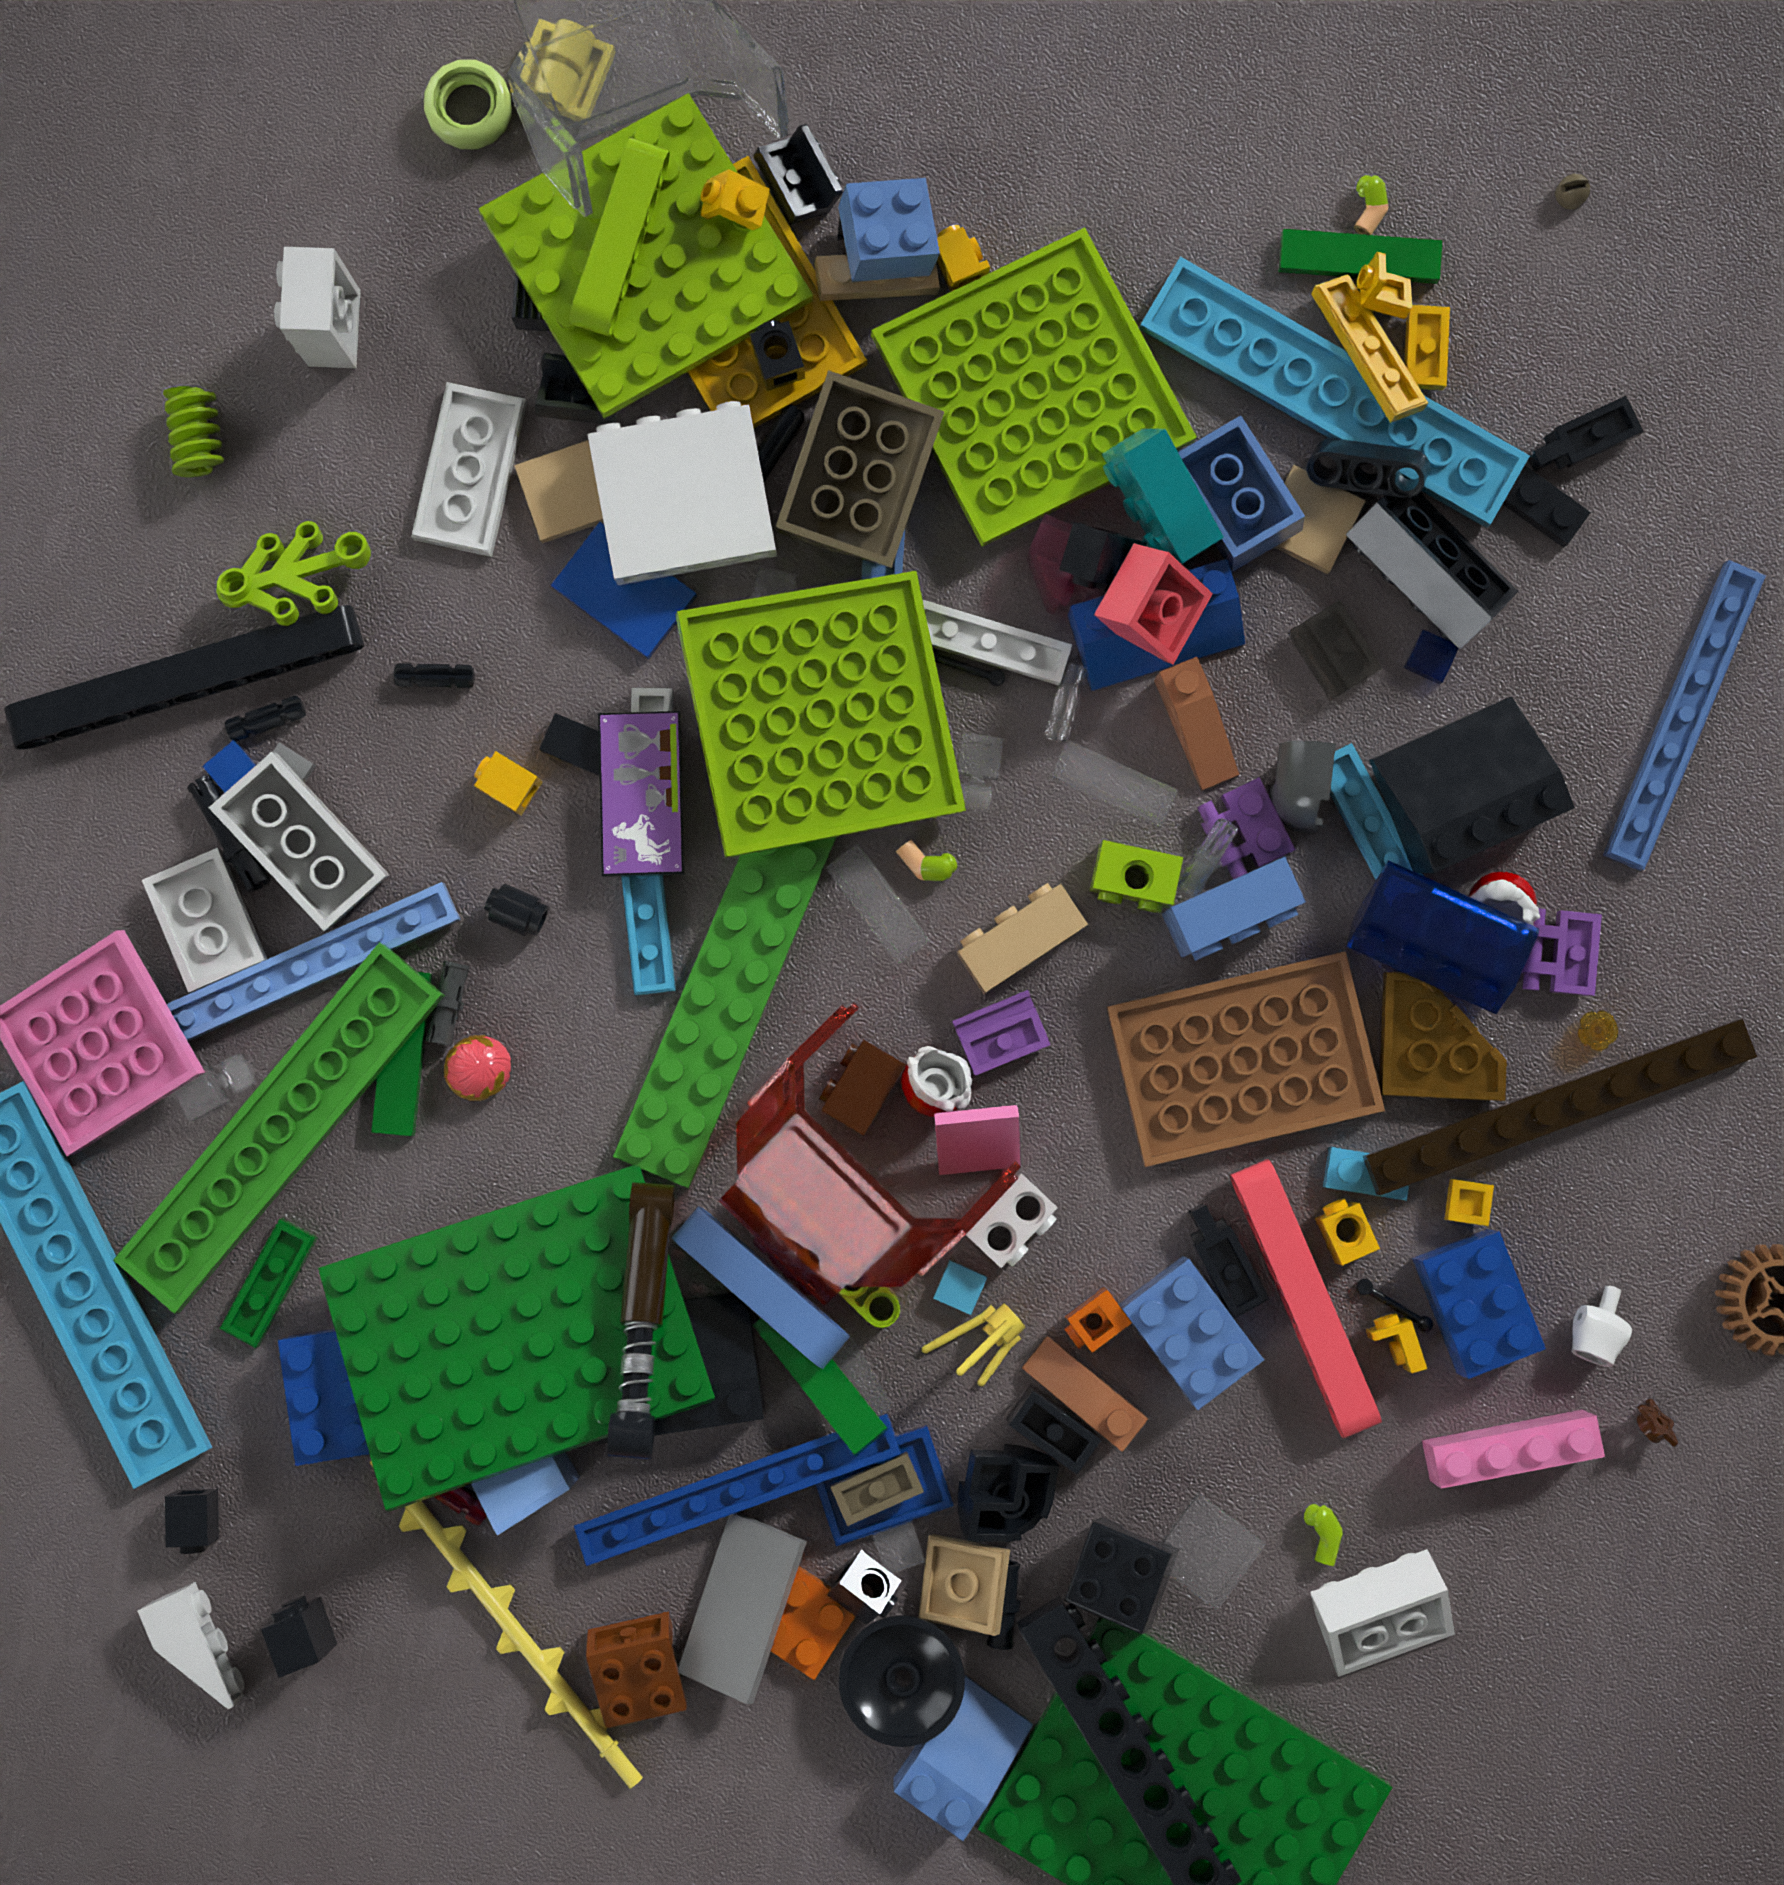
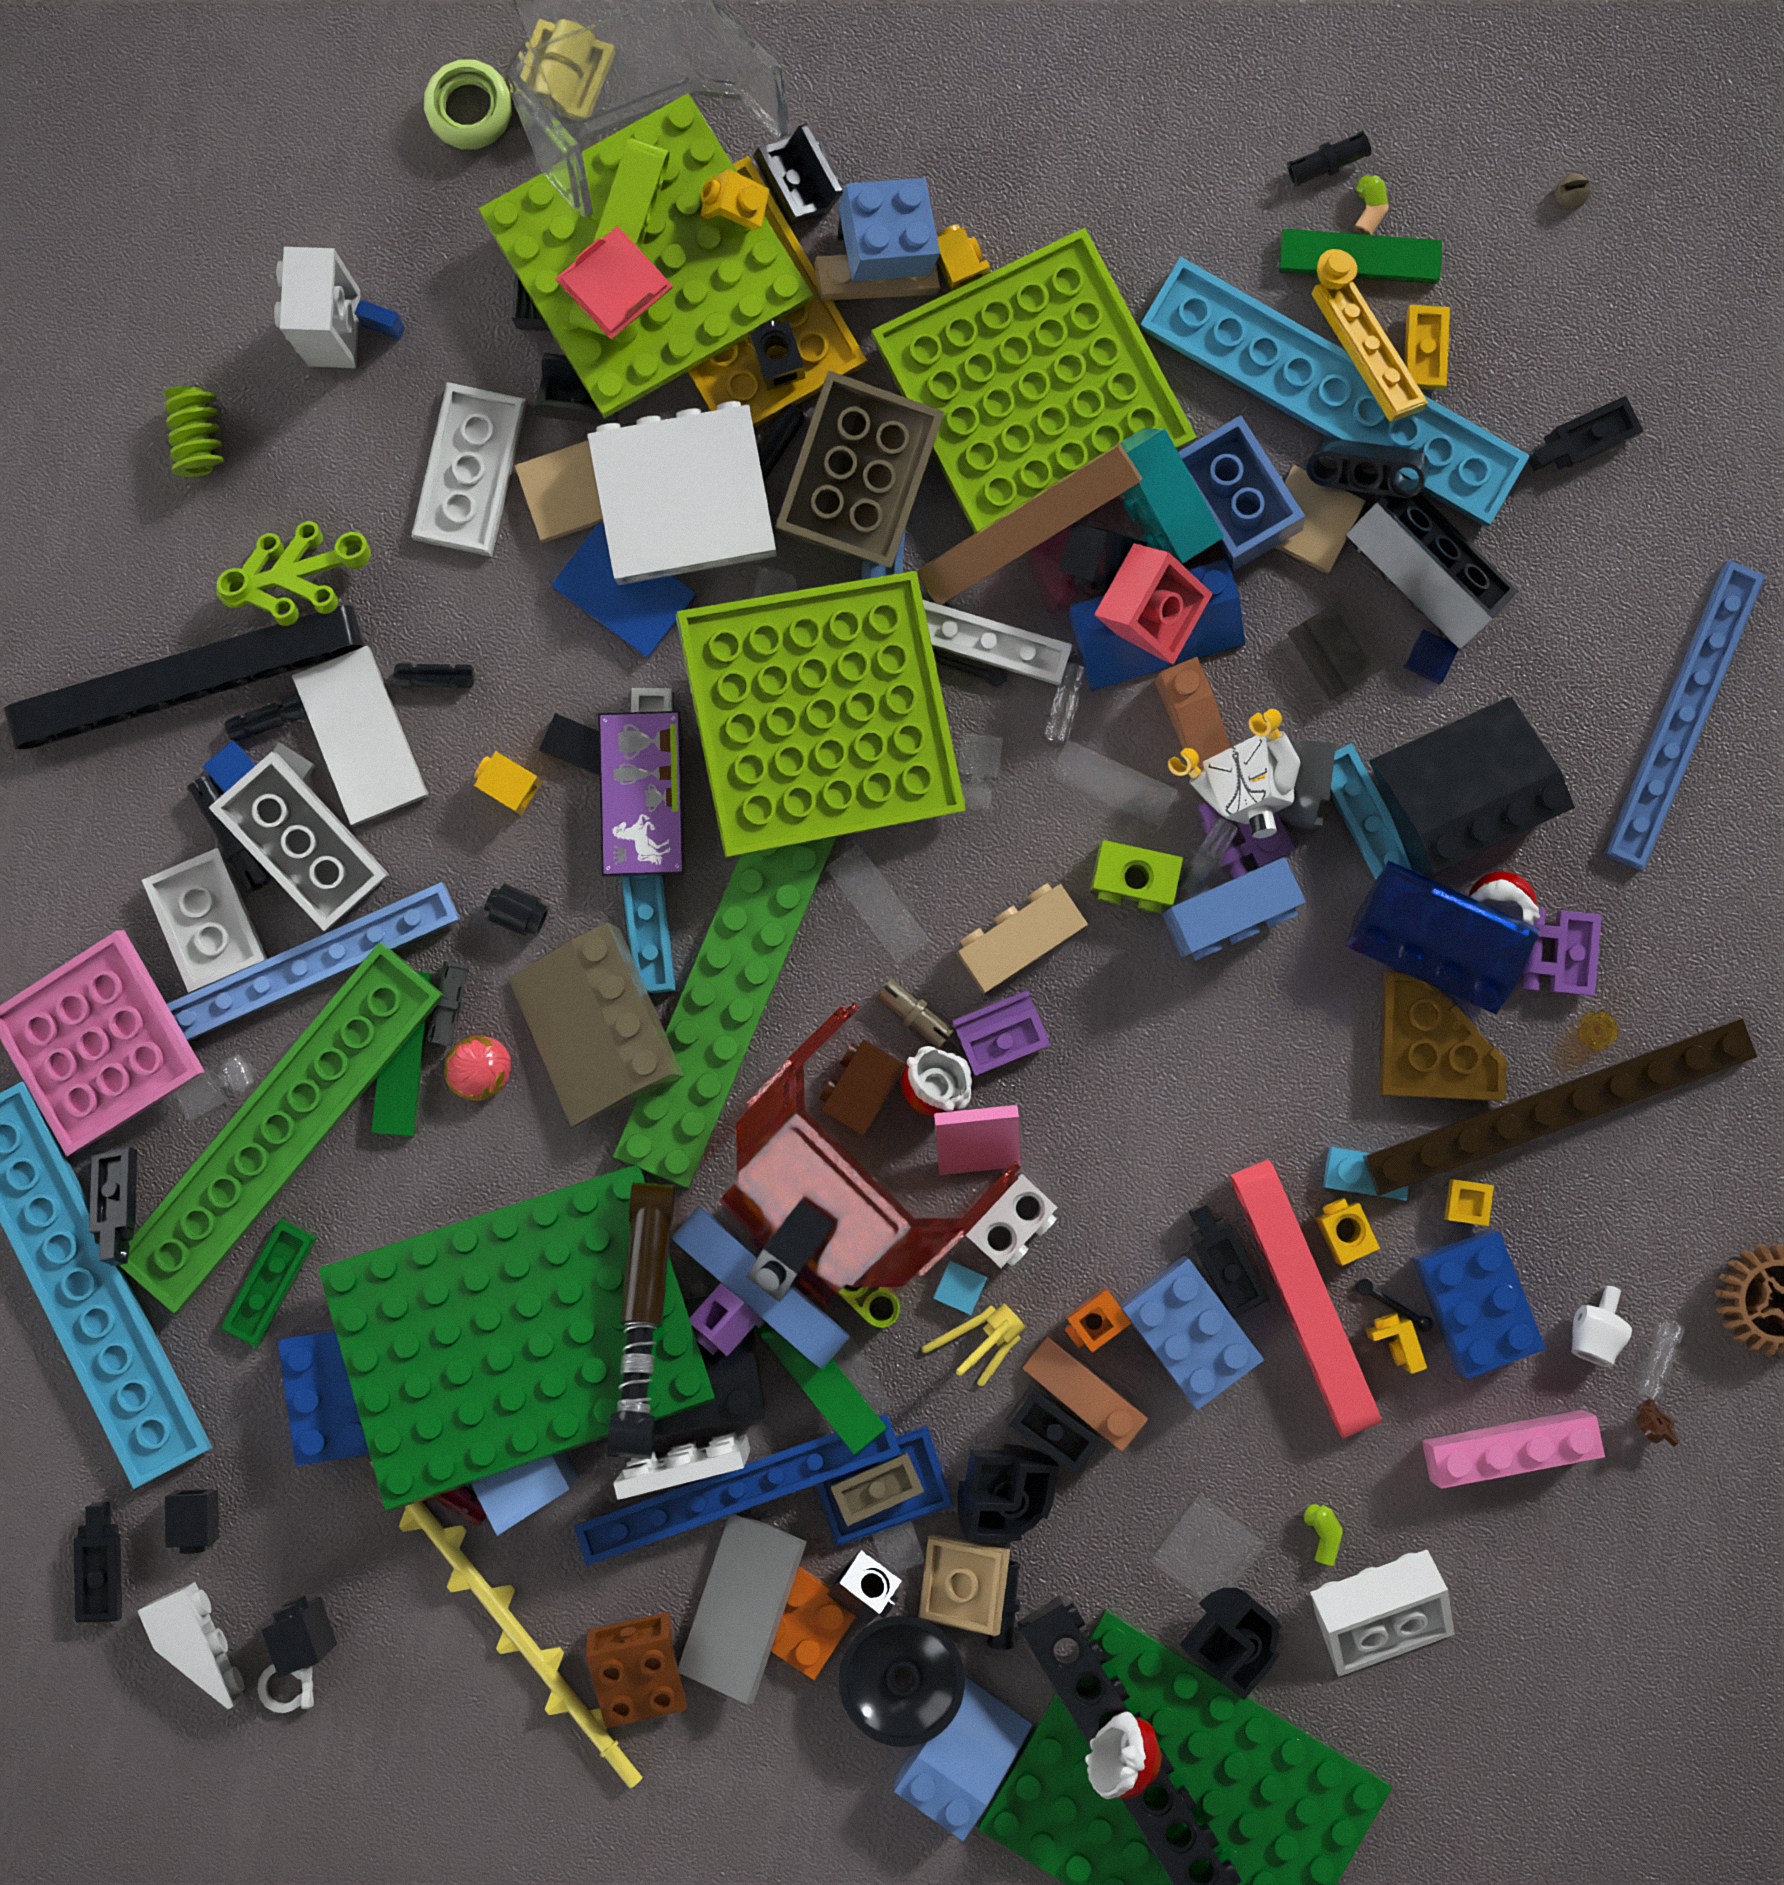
arm [896,839,957,881] -> none
black piece [1064,1517,1180,1635] -> none
medium nougat plate [1106,951,1385,1167] -> none
yellow bracket [1357,252,1412,319] -> none
black plate [1503,466,1591,548] -> none
none -> black hinge [73,1502,122,1623]
none -> black hinge [89,1147,138,1266]
none -> white piece [257,1664,314,1713]
none -> white tile [292,646,429,827]
none -> blue tile [355,300,405,340]
none -> dark tan slope [509,922,684,1128]
none -> coral piece [555,226,673,340]
none -> white plate [614,1431,750,1500]
none -> medium lavender brick [689,1283,765,1356]
none -> black slope [746,1197,837,1302]
none -> dark tan pin [875,978,954,1049]
none -> medium nougat tile [917,443,1142,605]
none -> white hair [1085,1712,1162,1799]
none -> white torso [1168,709,1301,838]
none -> black brick [1179,1587,1282,1700]
none -> black pin [1287,131,1372,187]
none -> yellow plate [1317,249,1357,290]
none -> clear axle [1636,1320,1685,1401]

